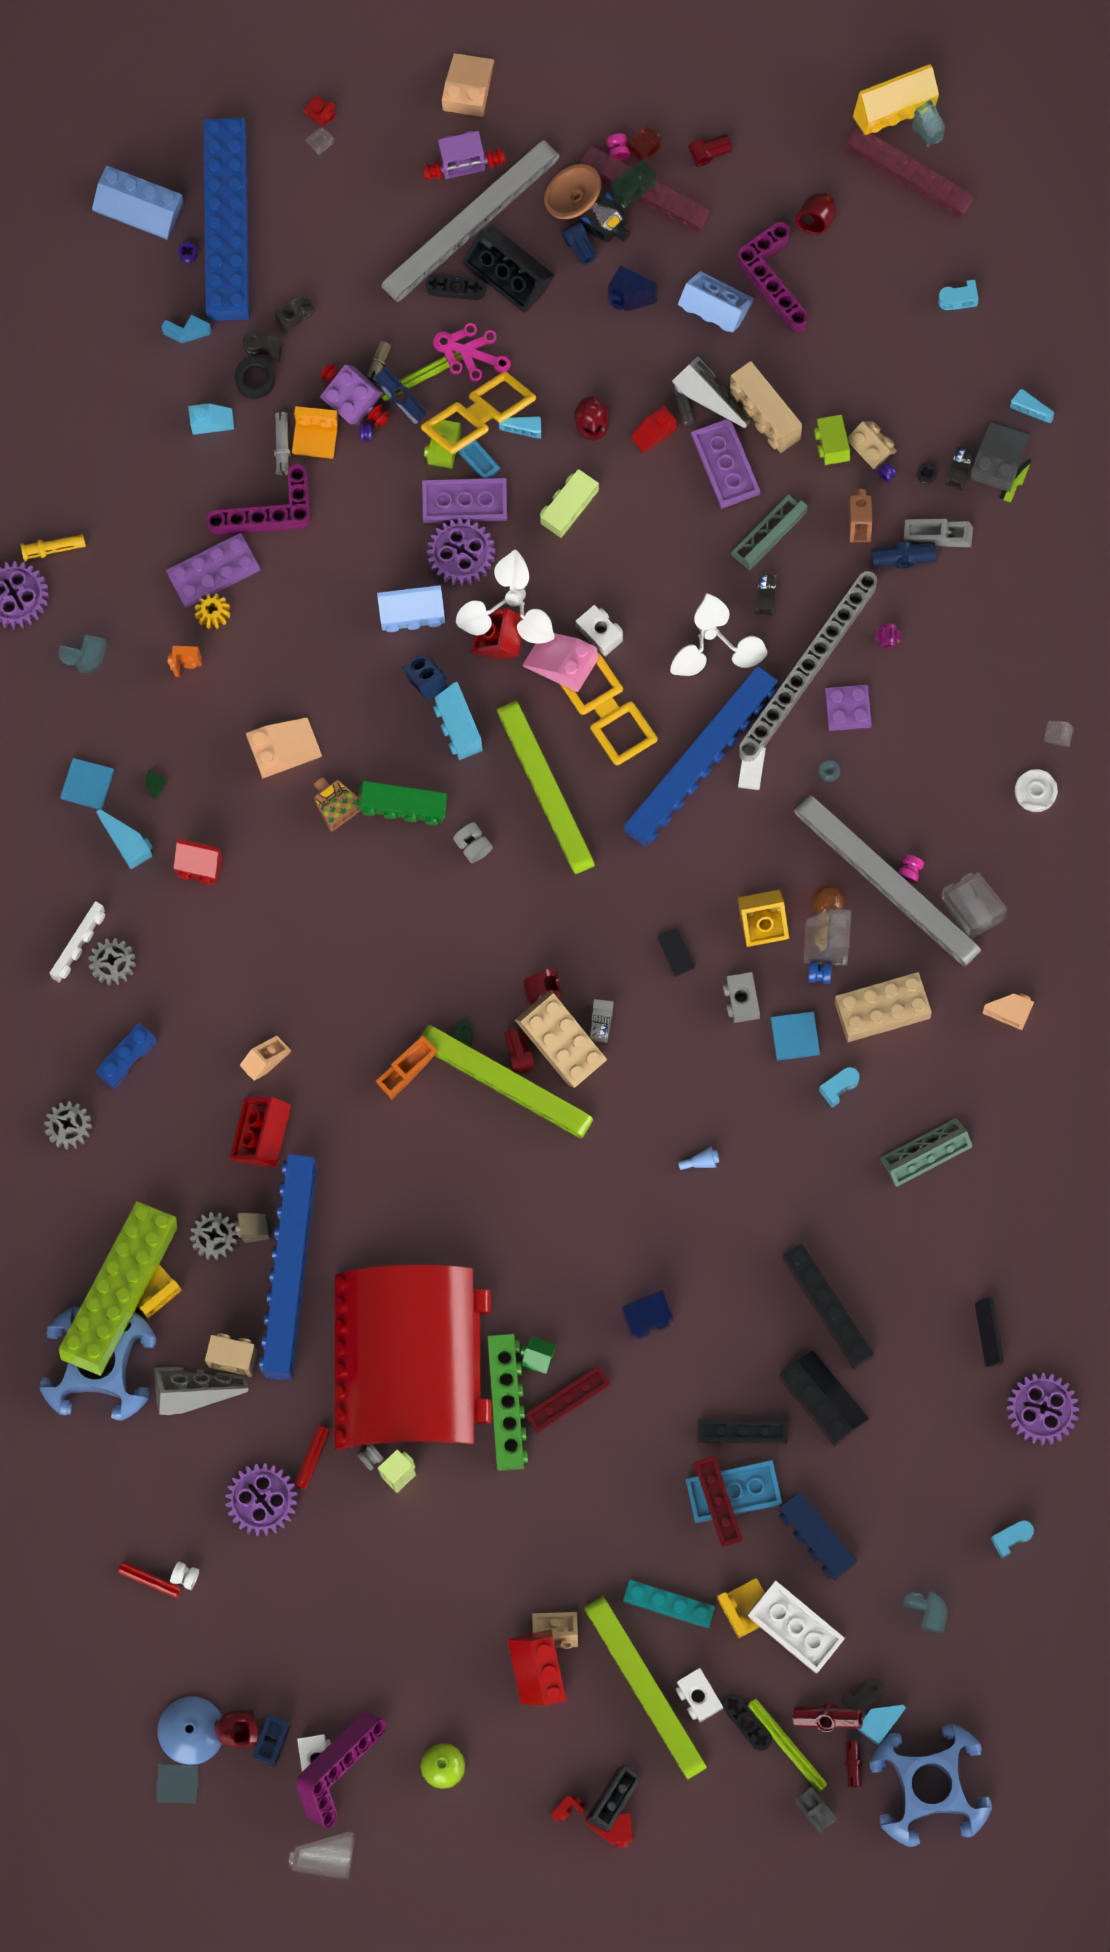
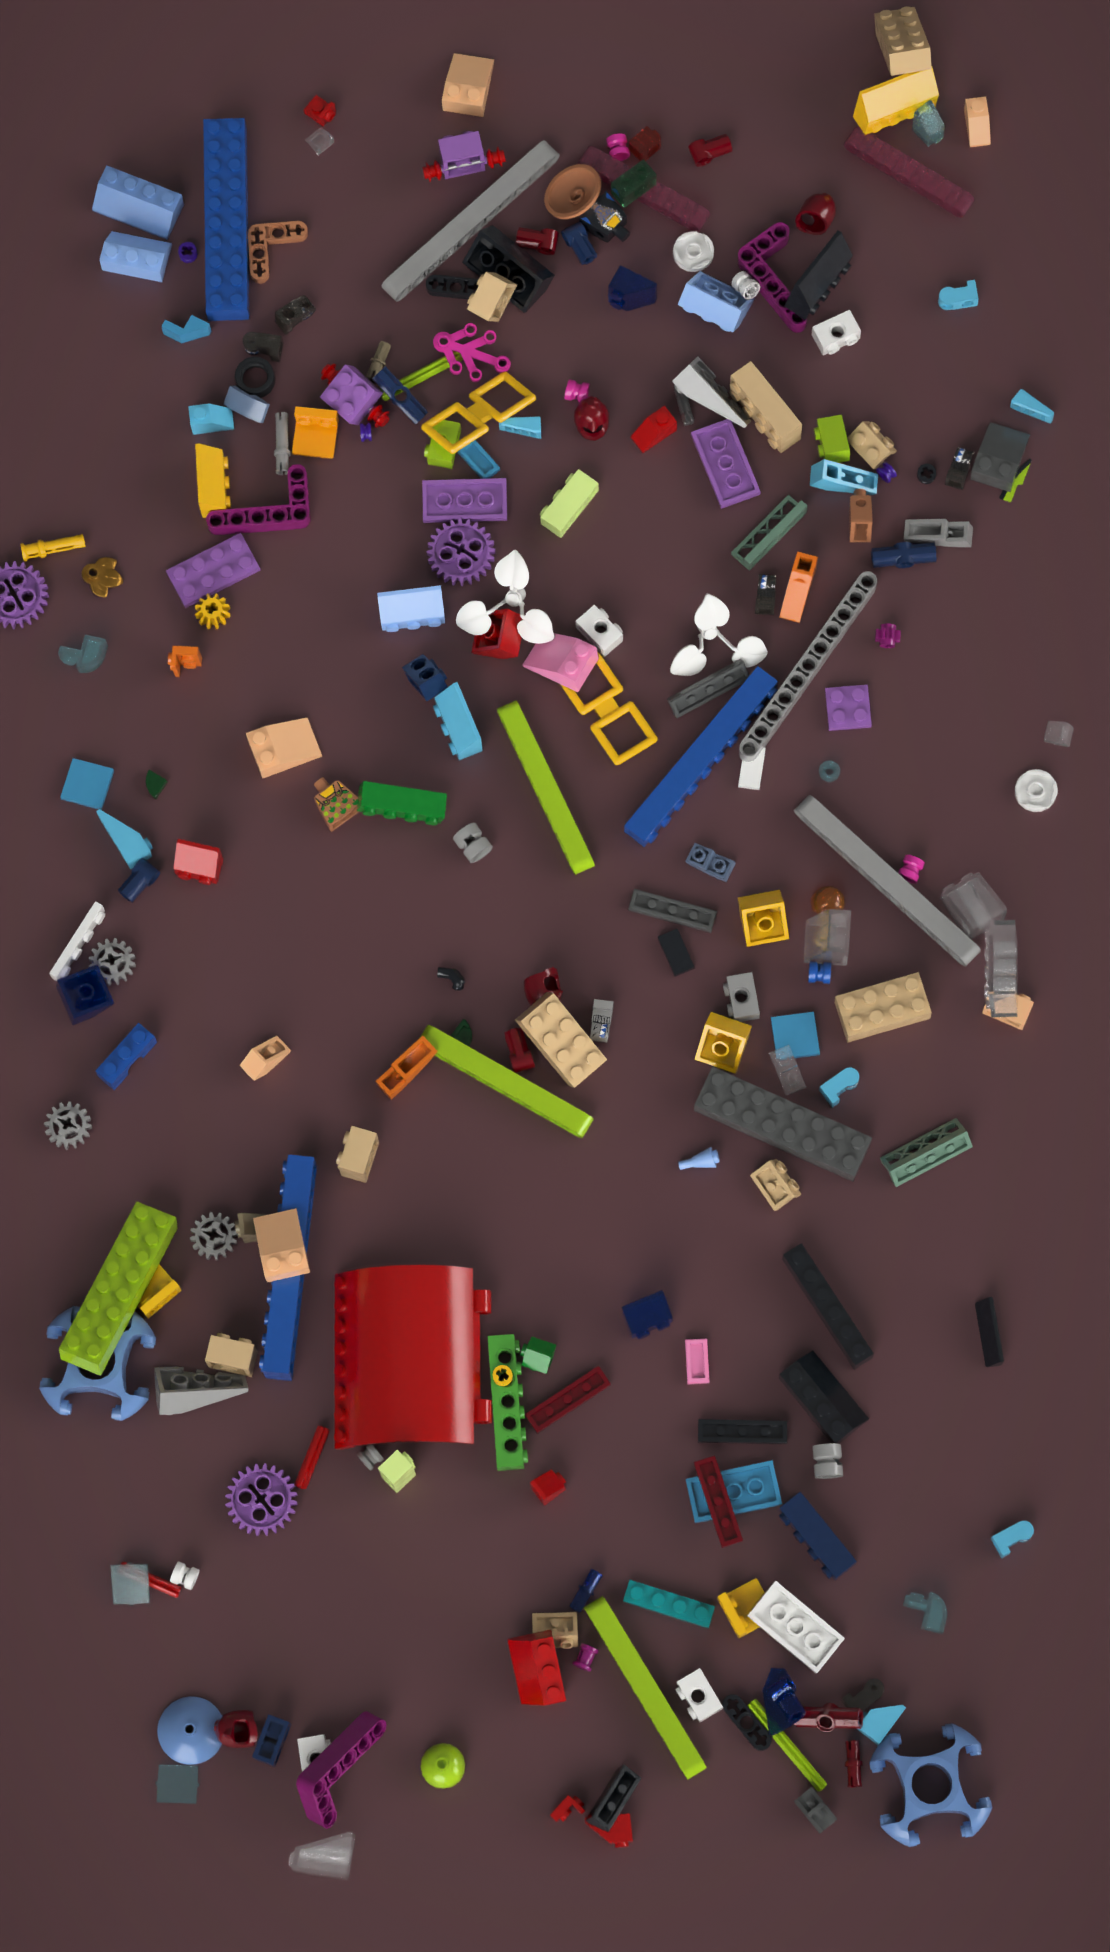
red slope [229,1097,291,1167] -> none
medium lavender gear [1006,1373,1079,1446] -> none
none -> clear blue slope [56,964,114,1025]
none -> pearl gold plate [81,557,123,598]
none -> light blue slope [99,231,172,282]
none -> clear light blue piece [111,1562,150,1606]
none -> dark blue piece [118,858,160,903]
none -> yellow slope [195,443,231,518]
none -> sand blue slope [223,386,270,423]
none -> nougat beam [248,221,308,284]
none -> light nougat slope [253,1208,310,1282]
none -> tan brick [336,1126,379,1183]
none -> black arm [437,967,465,991]
none -> tan brick [467,272,517,322]
none -> yellow bush [492,1365,513,1386]
none -> dark red piece [516,227,559,255]
none -> red slope [530,1469,566,1506]
none -> dark pink wheel [565,379,590,402]
none -> clear blue axle [570,1569,603,1613]
none -> magenta bush [572,1643,599,1672]
none -> dark grey tile [628,889,717,933]
none -> dark grey tile [667,659,750,718]
none -> white tile [673,231,714,272]
none -> sand blue slope [685,843,736,882]
none -> bright pink tile [685,1338,710,1384]
none -> yellow slope [694,1012,752,1074]
none -> dark grey brick [694,1067,872,1182]
none -> white wheel [731,271,760,300]
none -> tan bracket [750,1159,801,1211]
none -> clear blue panel [762,1668,806,1736]
none -> clear slope [769,1045,806,1096]
none -> orange slope [779,551,818,623]
none -> black slope [785,230,853,320]
none -> medium azure slope [810,459,878,495]
none -> white brick [812,310,861,355]
none -> light grey wheel [813,1443,843,1479]
none -> tan brick [874,7,932,76]
none -> light nougat slope [964,97,991,147]
none -> clear brick [984,920,1018,1017]

